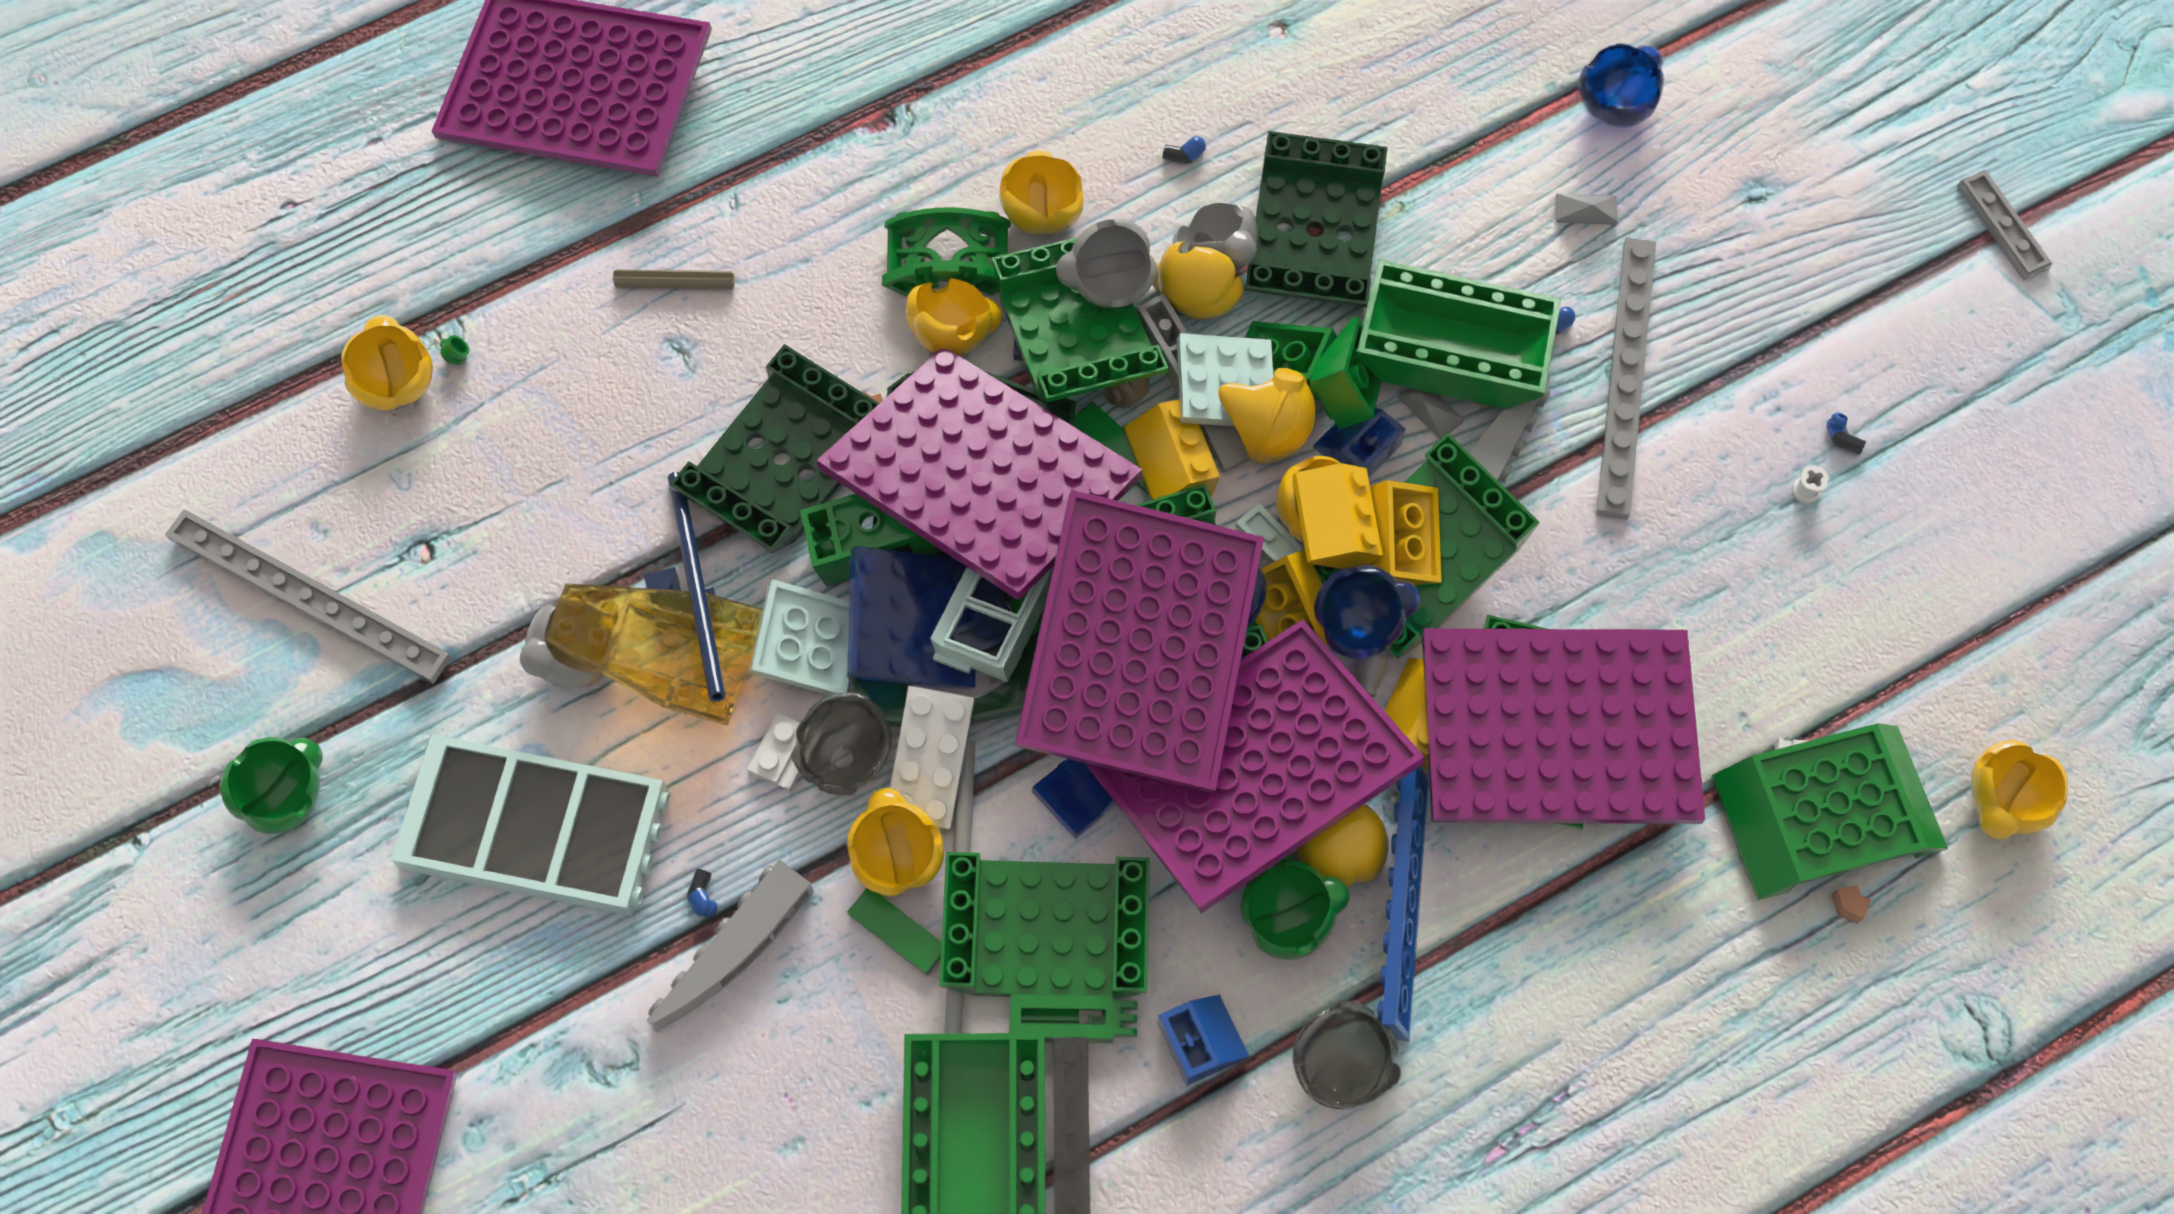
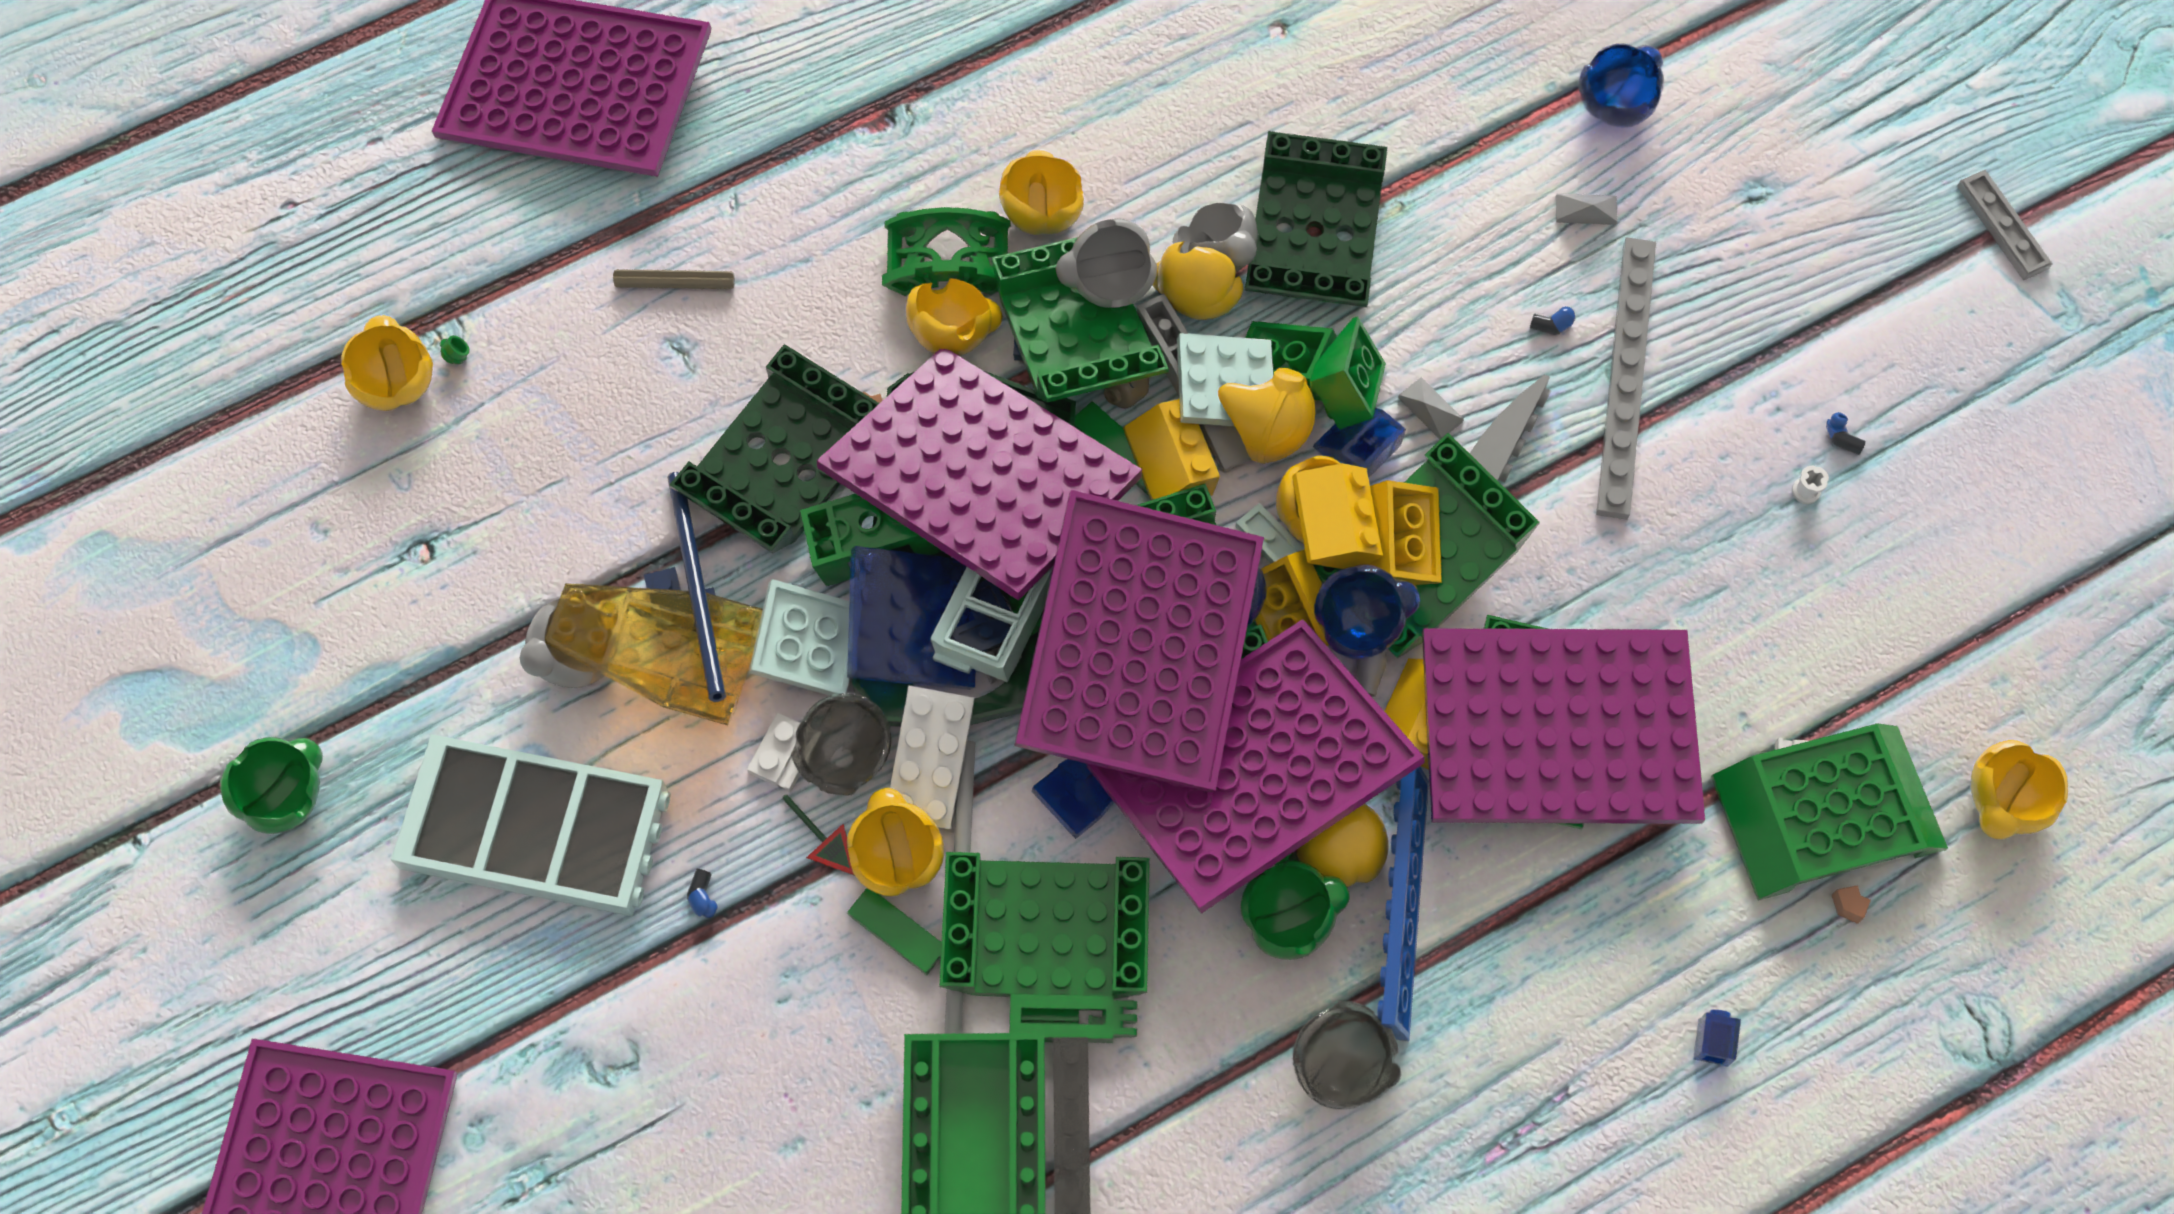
light grey plate [165,509,452,684] -> none
light grey slope [646,859,814,1032] -> none
blue slope [1157,994,1249,1086] -> none
arm [1162,136,1206,164] -> none
green slope [1356,259,1561,409] -> none
none -> piece [782,795,855,876]
none -> clear blue brick [1693,1010,1741,1067]

